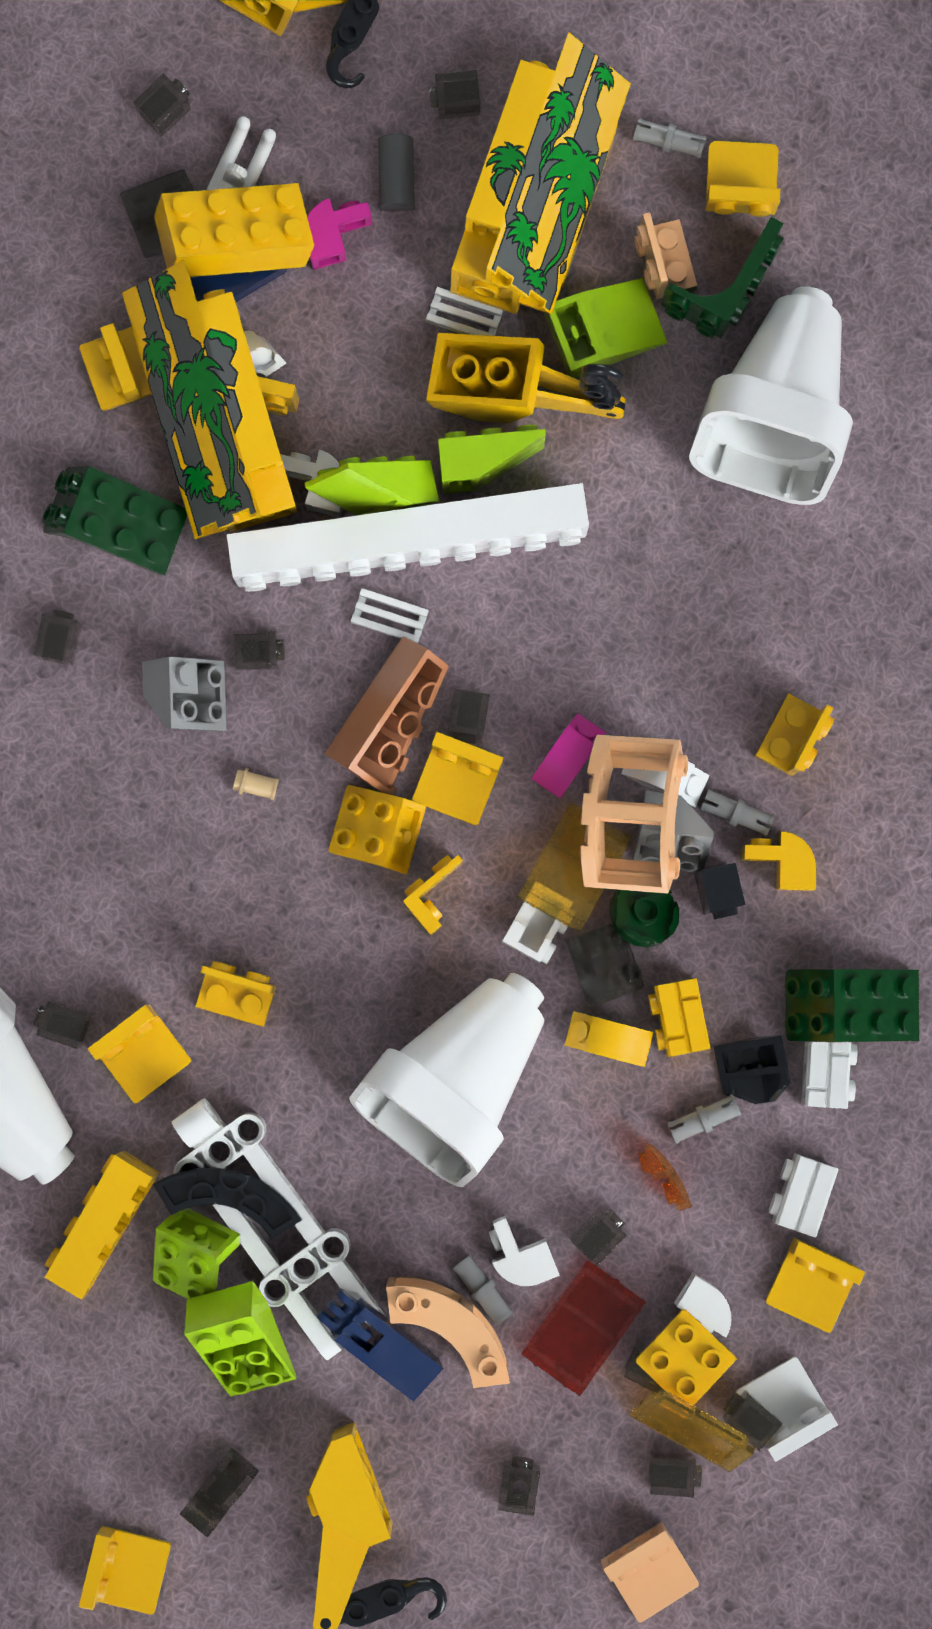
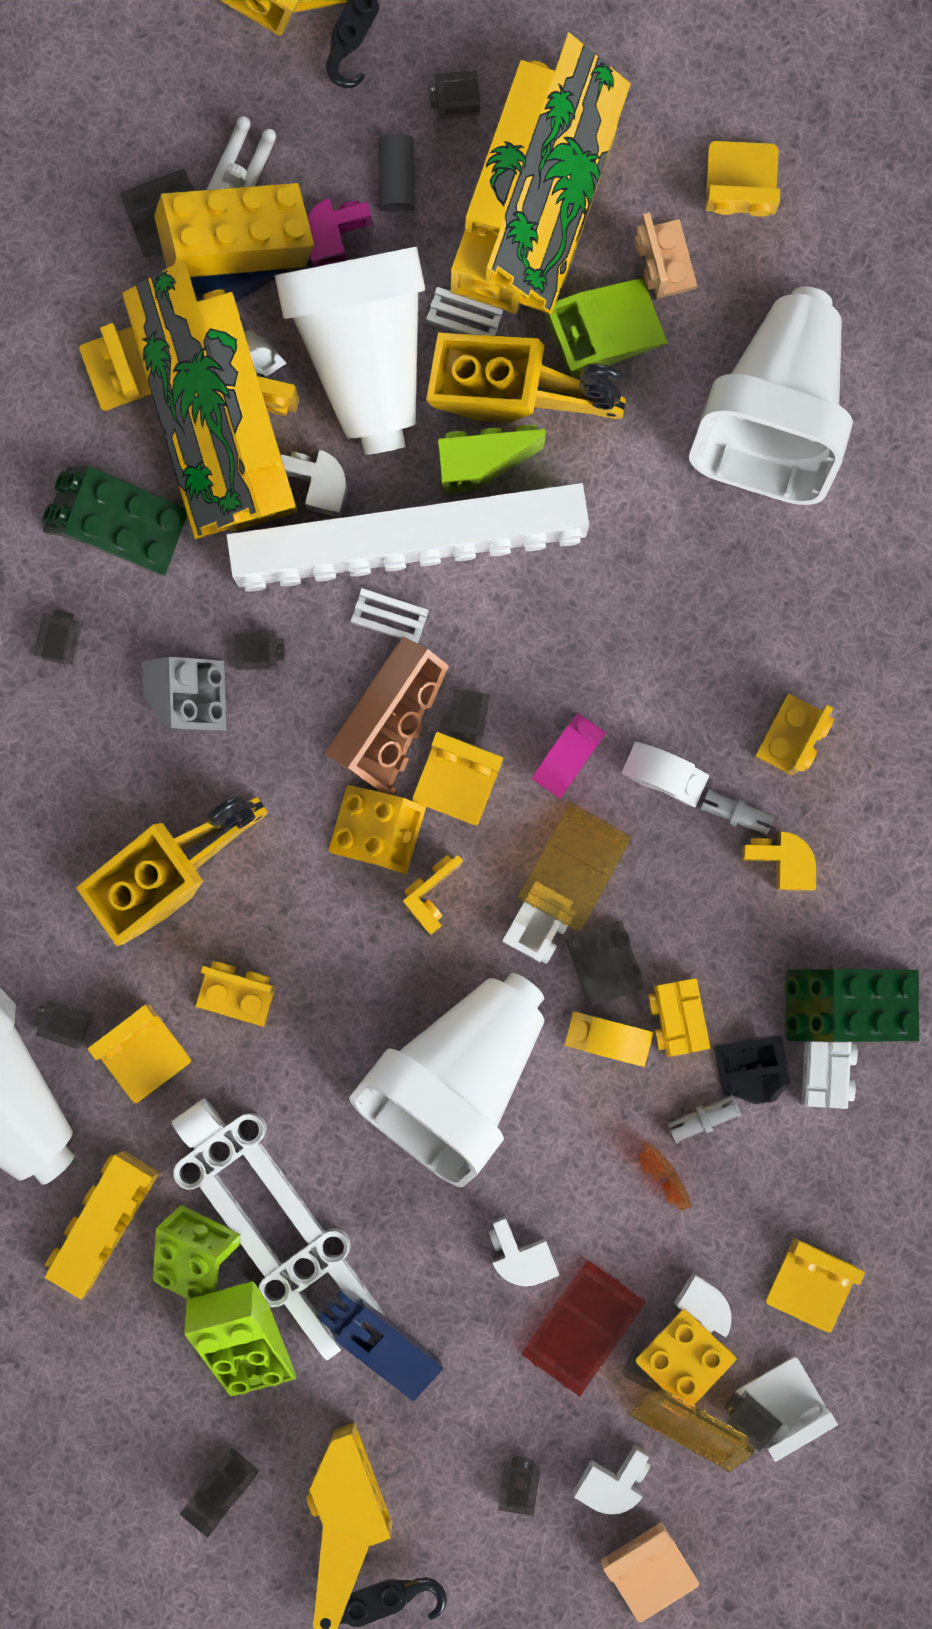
yellow bracket [78,1525,171,1615] -> none
clear smoke brick [133,73,191,137] -> none
black tile [153,1167,303,1239] -> none
tan pin [233,768,279,801] -> none
lime slope [304,456,439,516] -> none
light nougat window [386,1276,510,1388] -> none
light grey pin [452,1254,514,1326] -> none
clear smoke brick [570,1207,627,1266] -> none
light nougat window [581,735,688,894] -> none
dark green tile [609,889,680,948] -> none
light grey pin [633,118,707,158] -> none
light grey slope [633,790,714,872] -> none
clear smoke brick [648,1452,702,1498] -> none
dark green bracket [661,217,784,339] -> none
black brick [694,862,746,920] -> none
white brick [769,1153,839,1237] -> none
none -> yellow slope [76,795,268,946]
none -> white cone [274,246,425,455]
none -> white brick [573,1444,650,1514]

